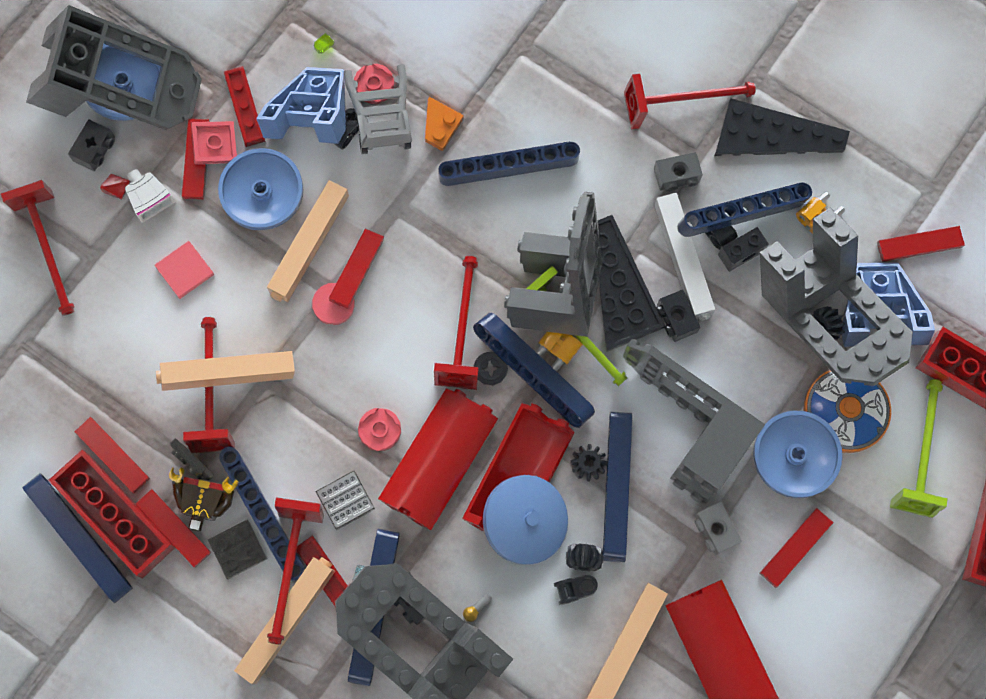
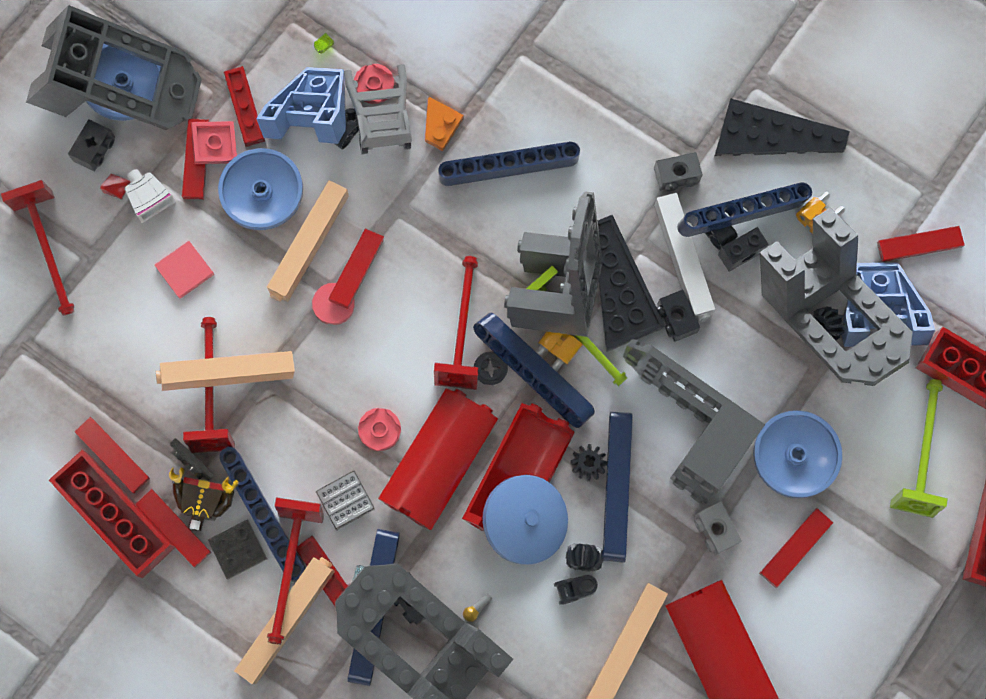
dark blue beam [22,473,133,603] -> none
red tile [624,74,756,130] -> none
dish [803,370,891,453] -> none

